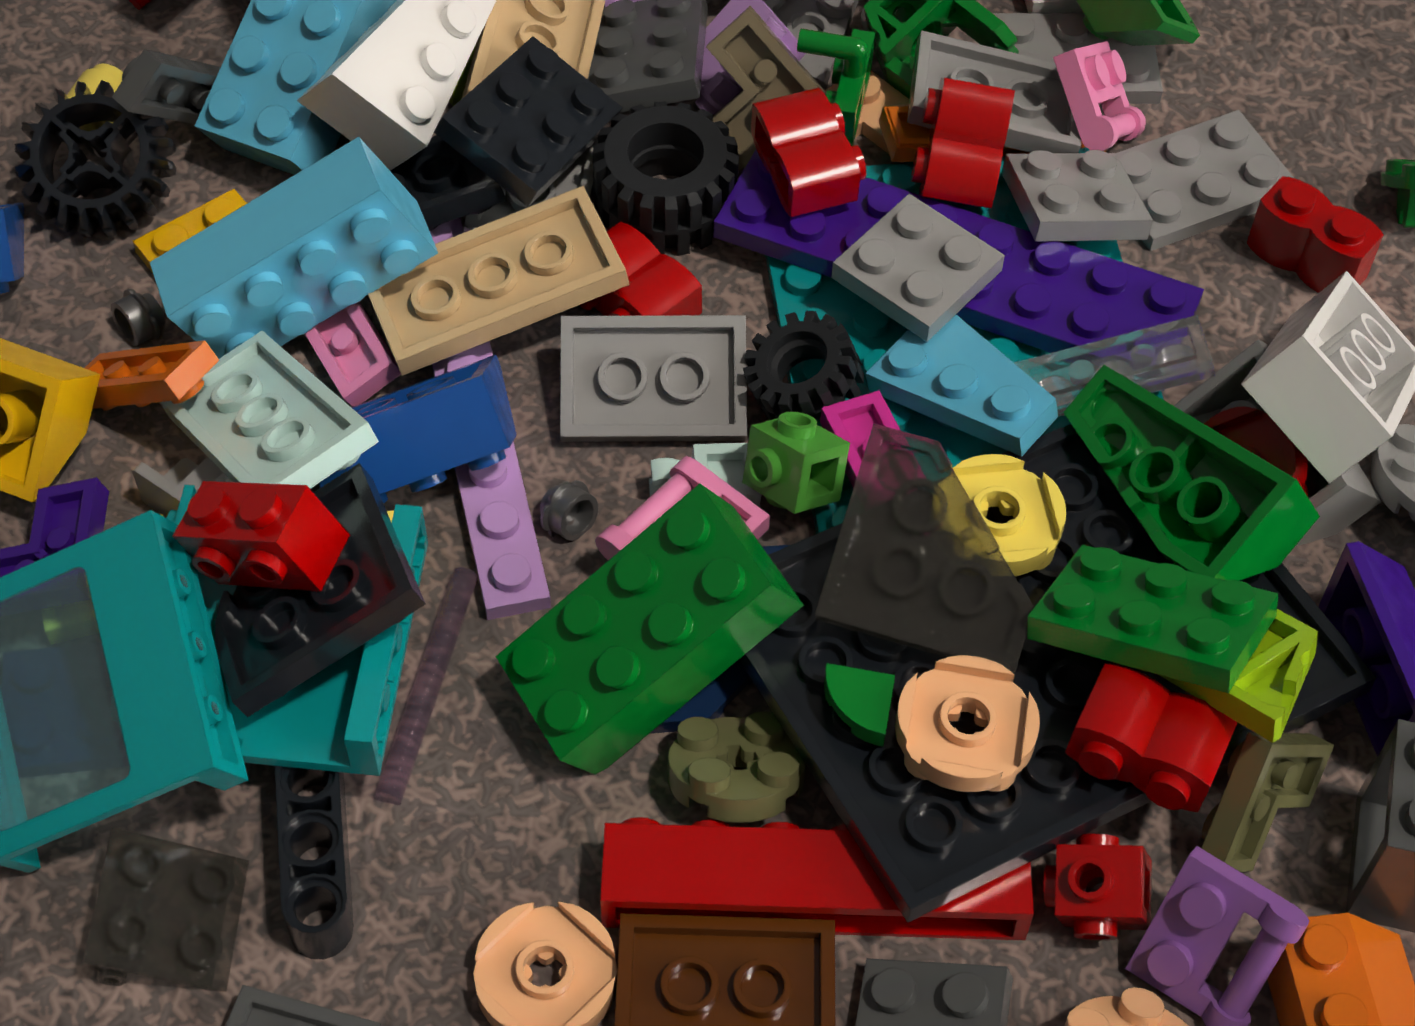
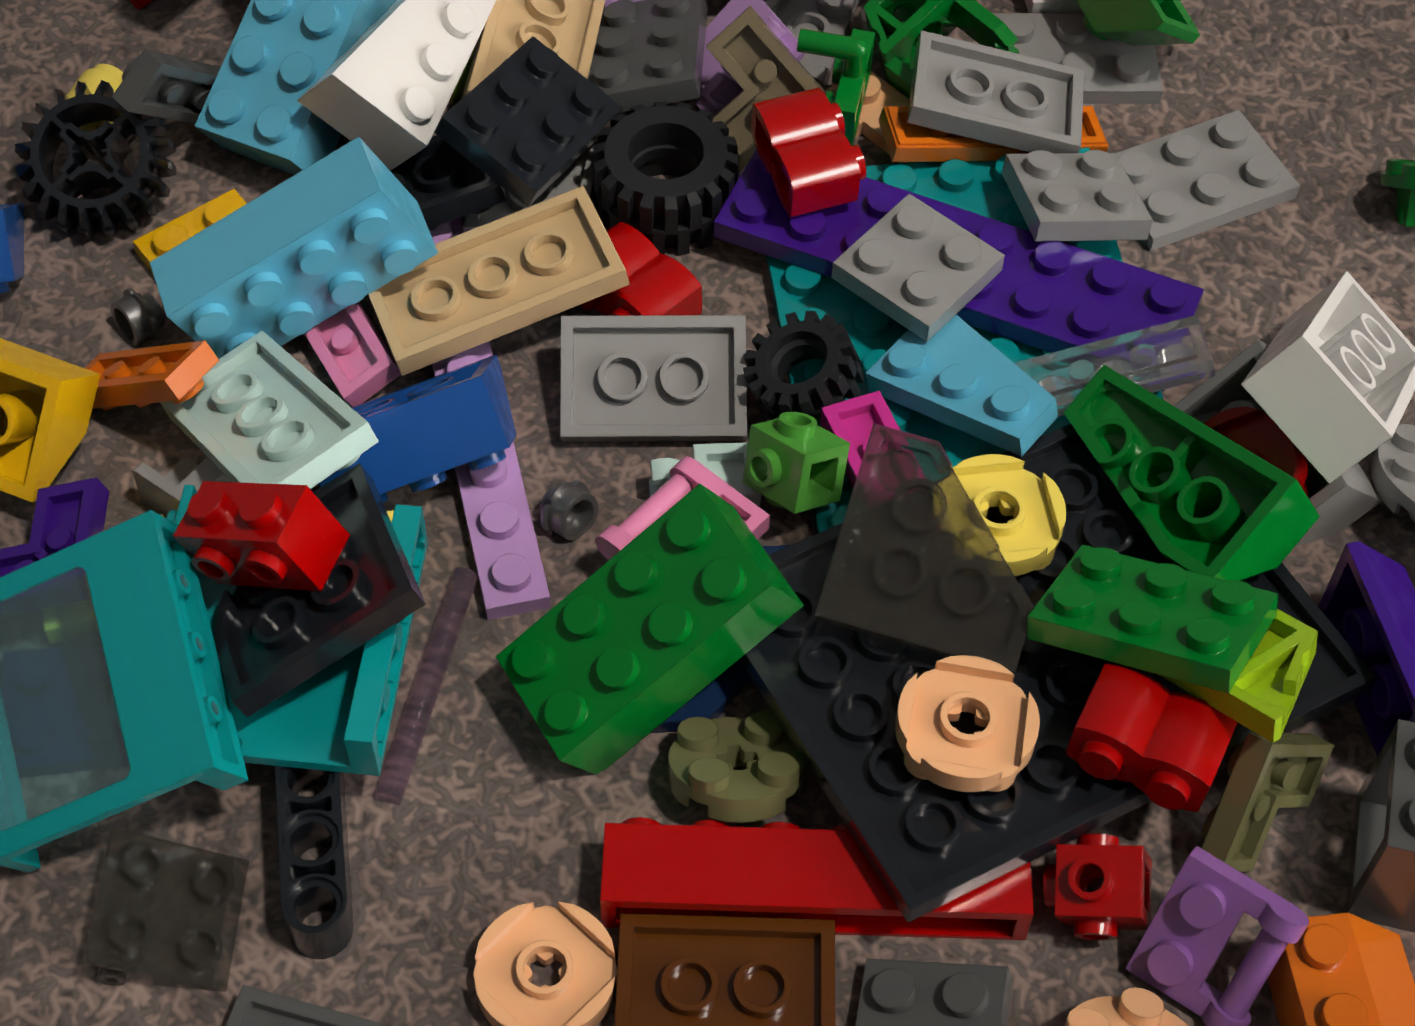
green tile [824,663,895,747] -> none
red brick [911,78,1015,209] -> none
bright pink plate [1053,41,1146,151] -> none
red brick [1247,176,1384,293] -> none

